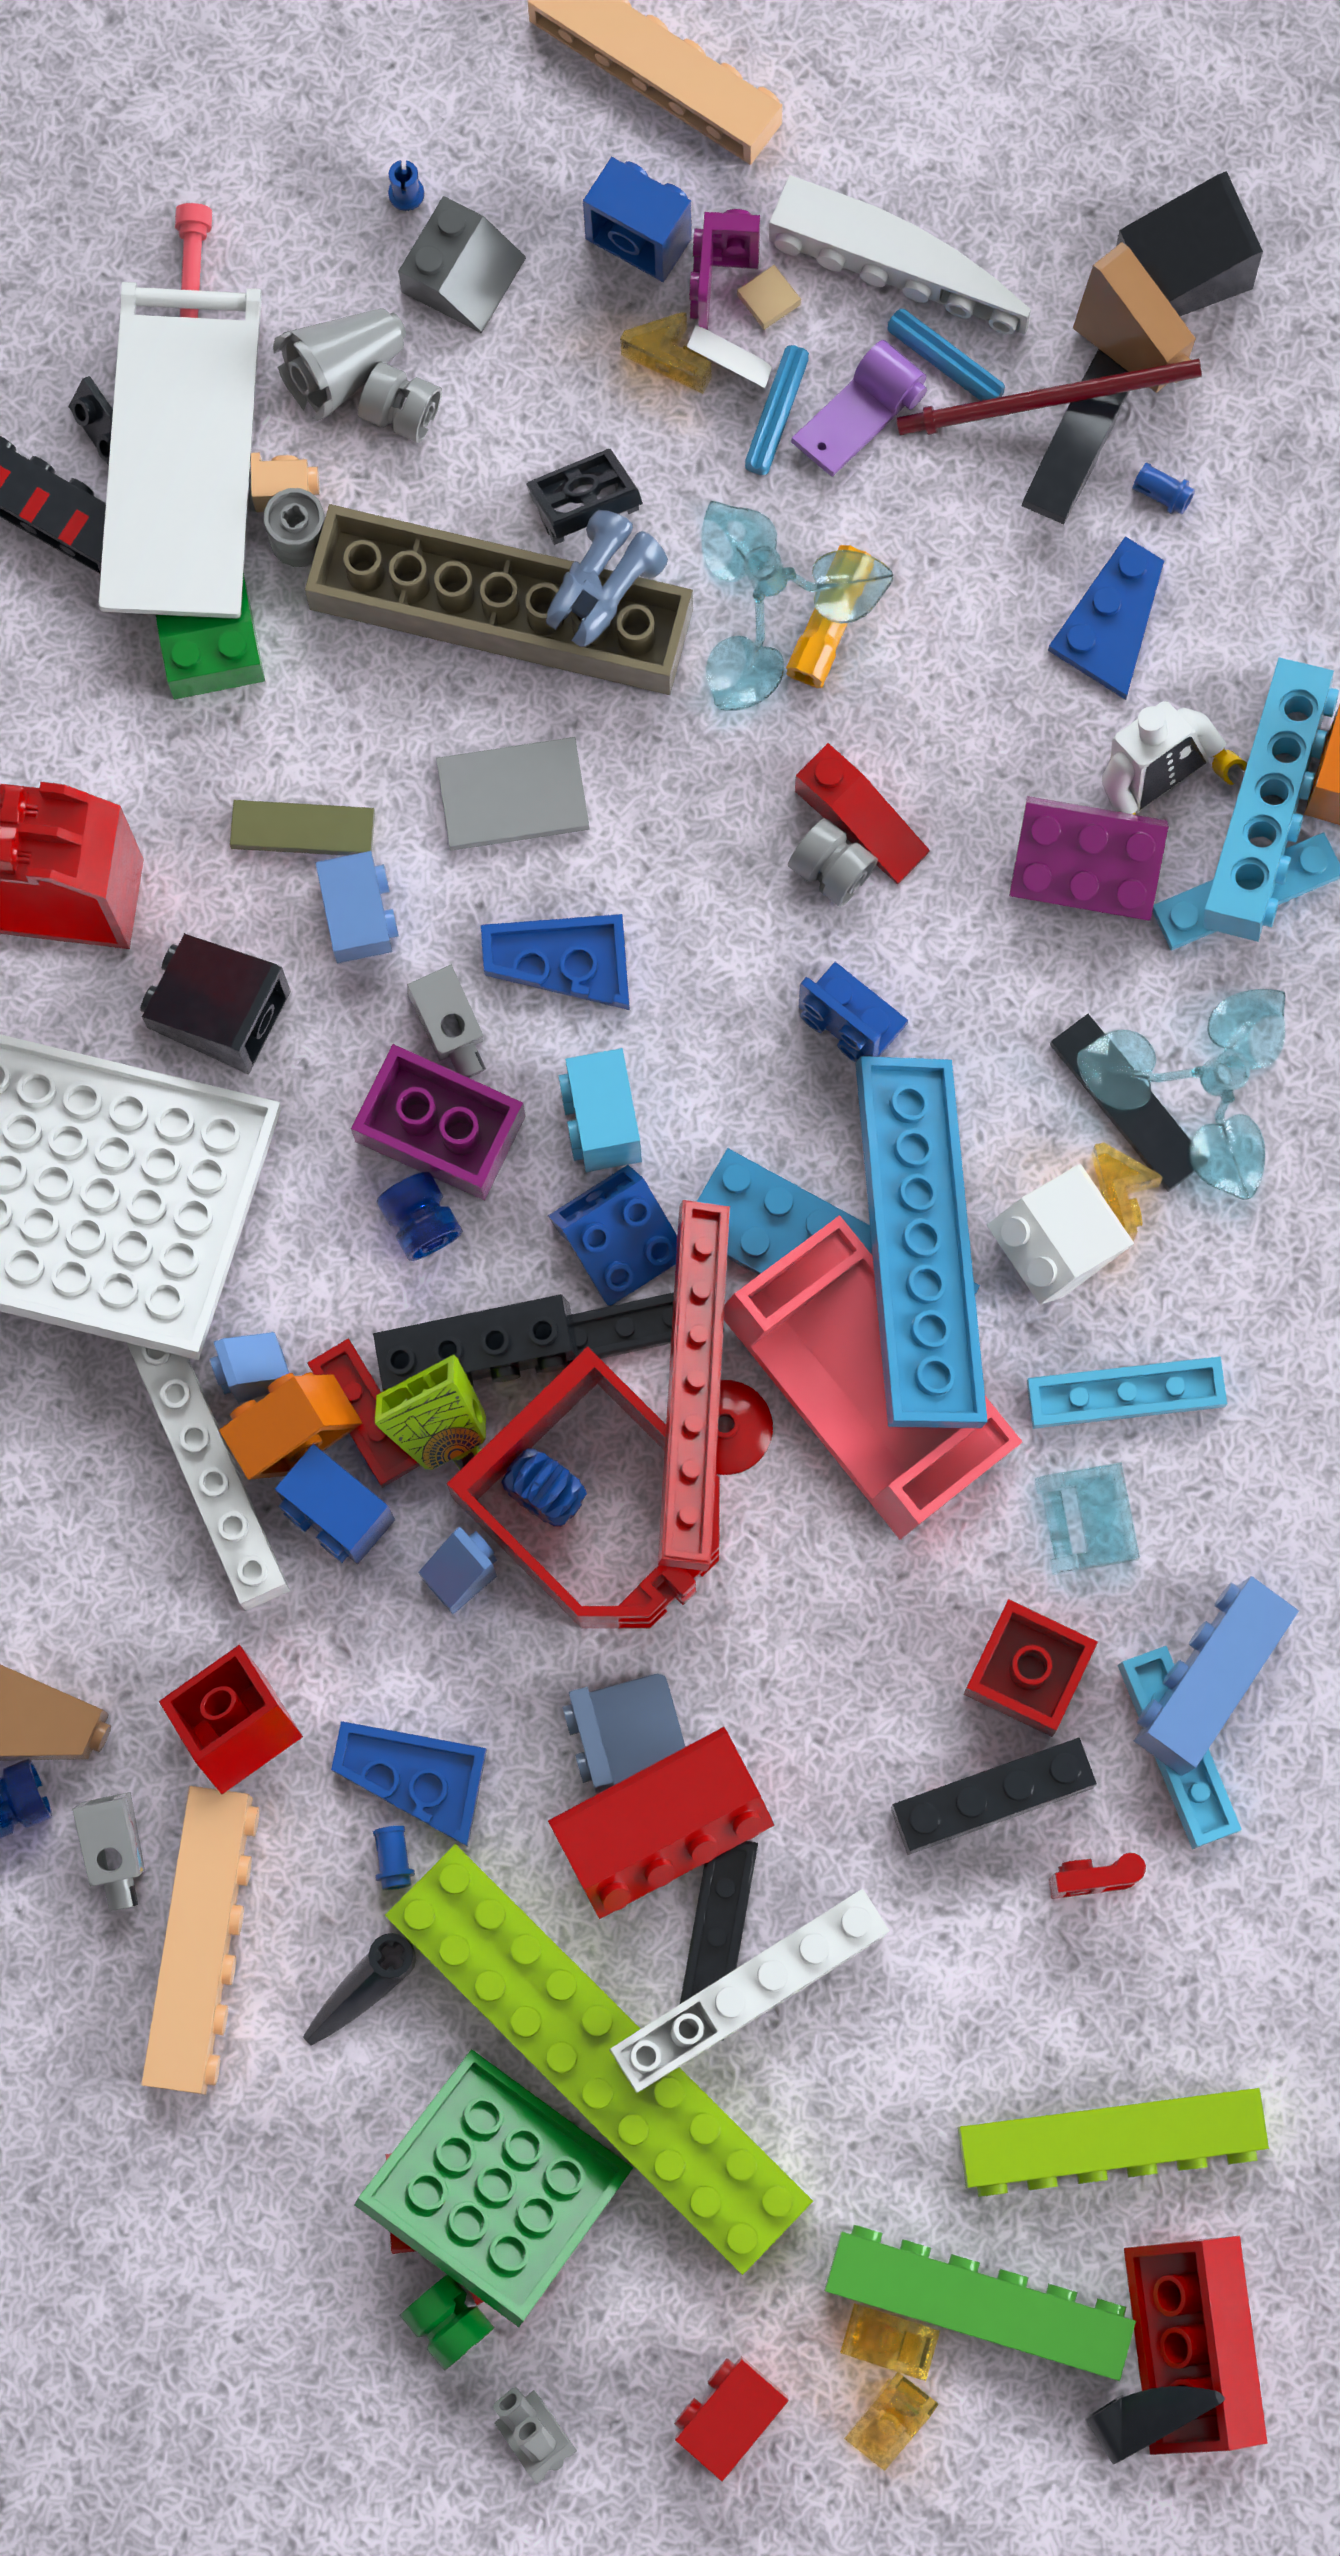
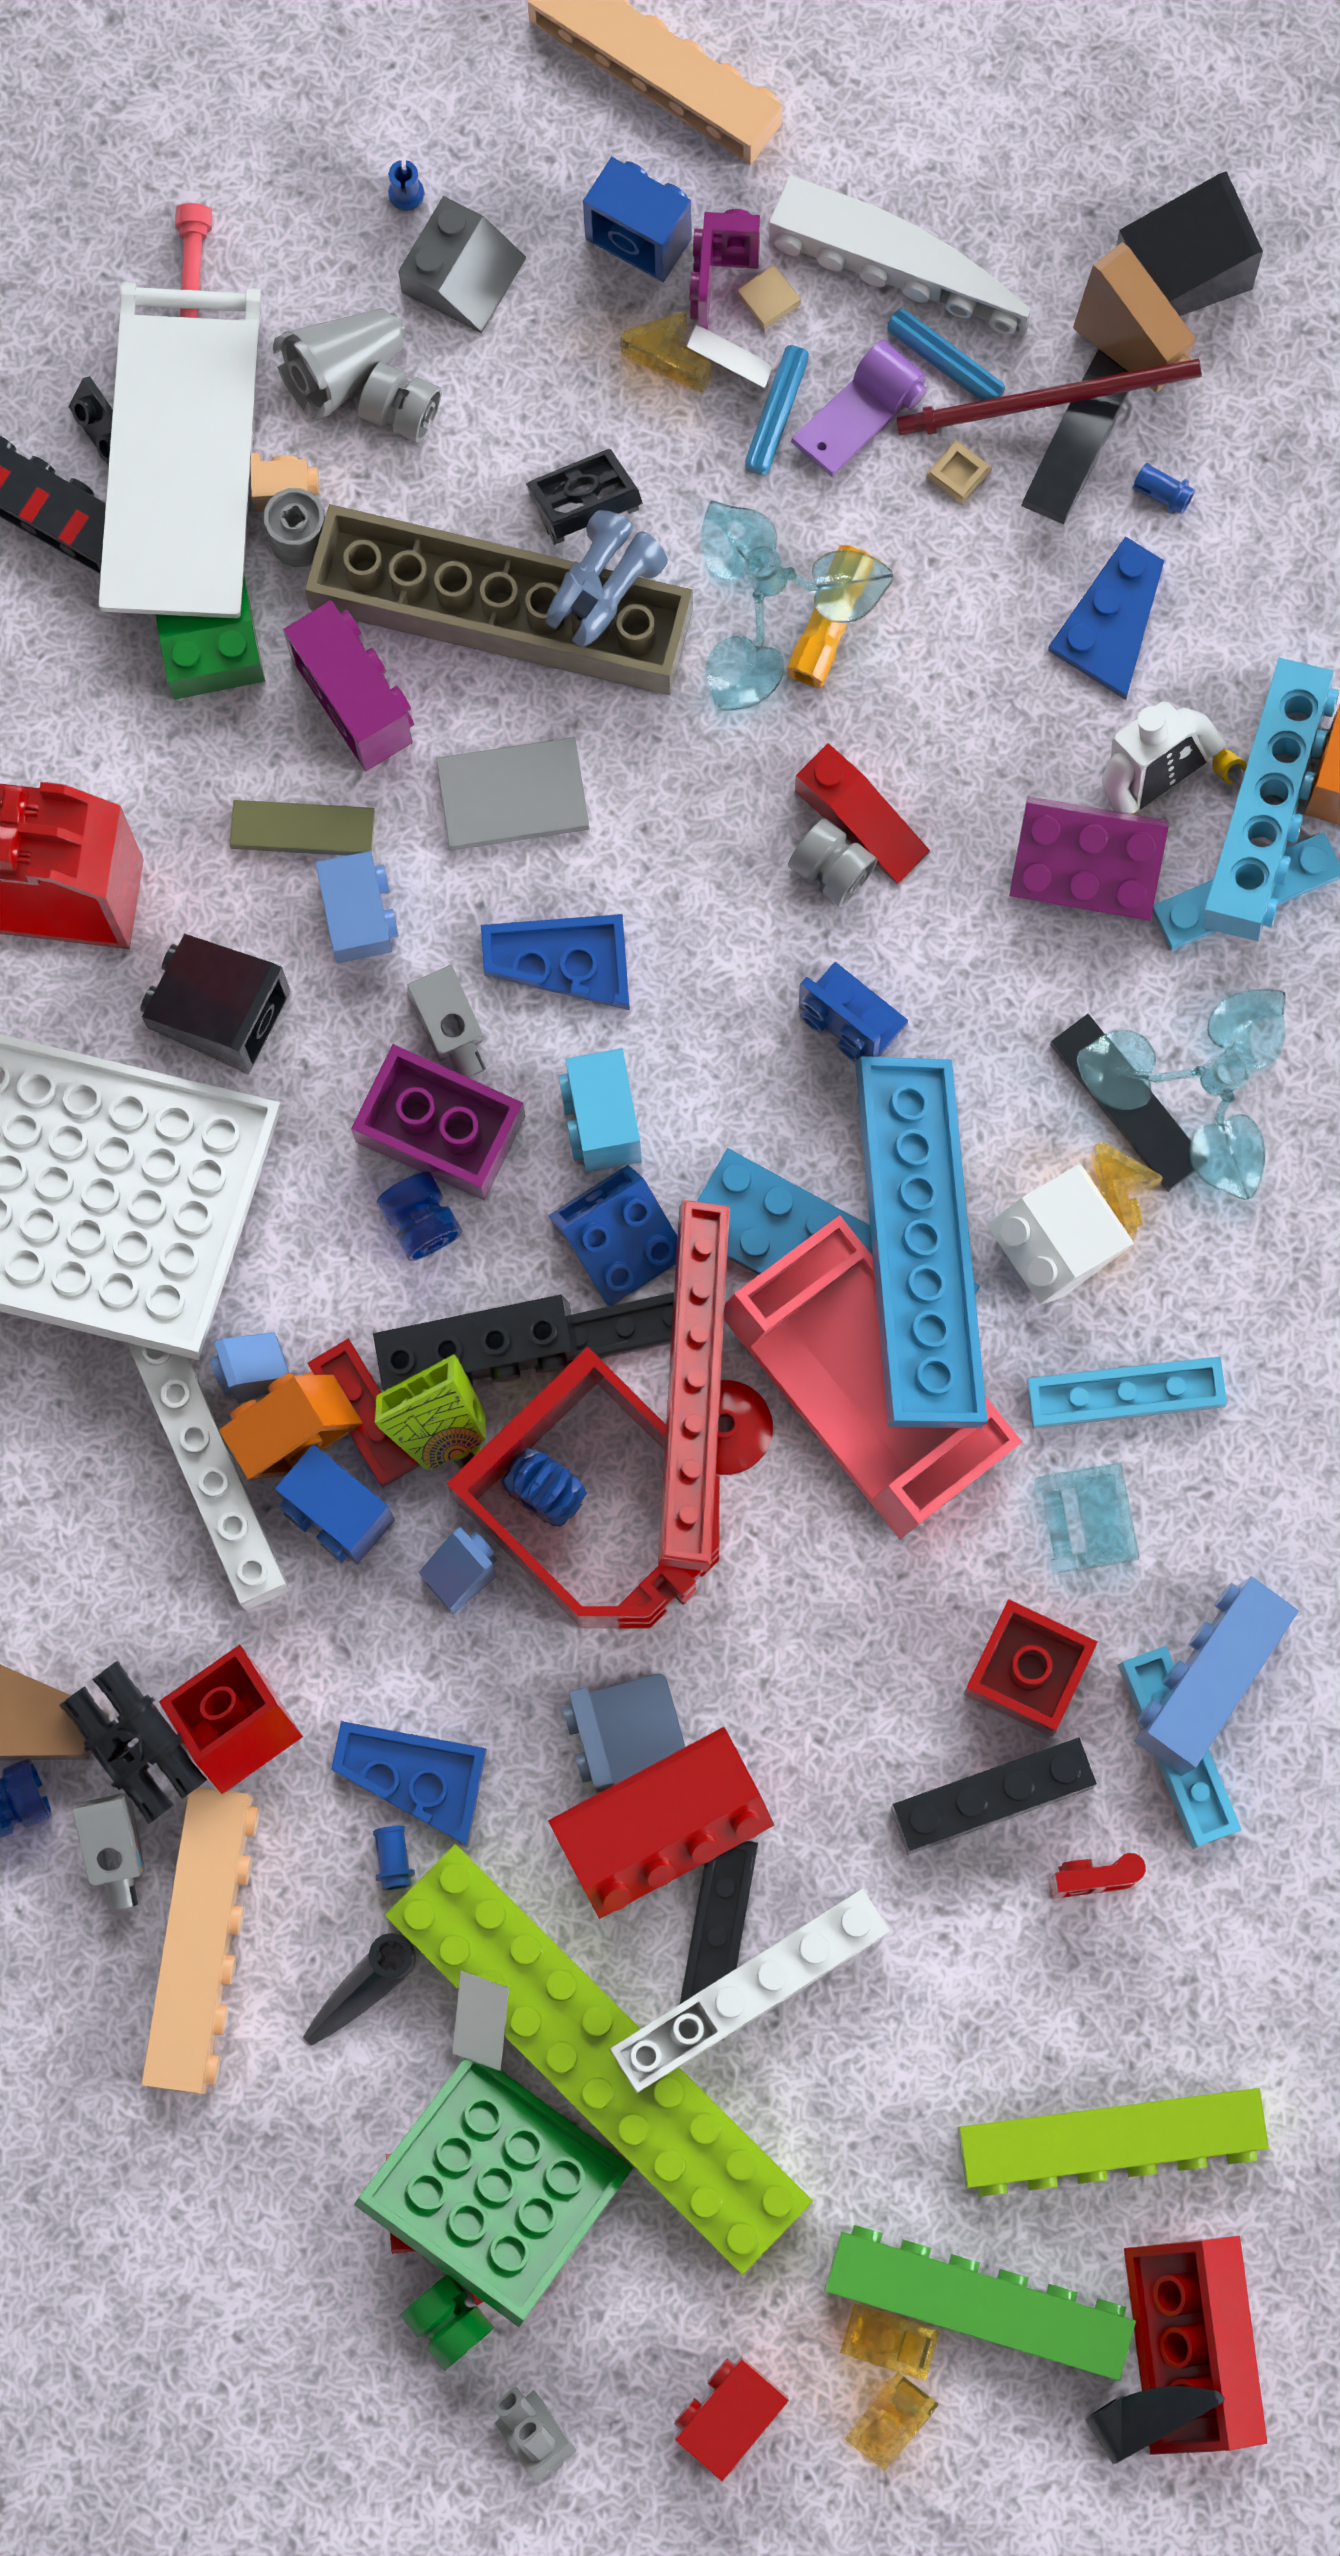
none -> black pin [59,1661,207,1824]
none -> magenta brick [283,600,415,772]
none -> white sticker [452,1971,509,2071]
none -> tan tile [926,440,992,505]

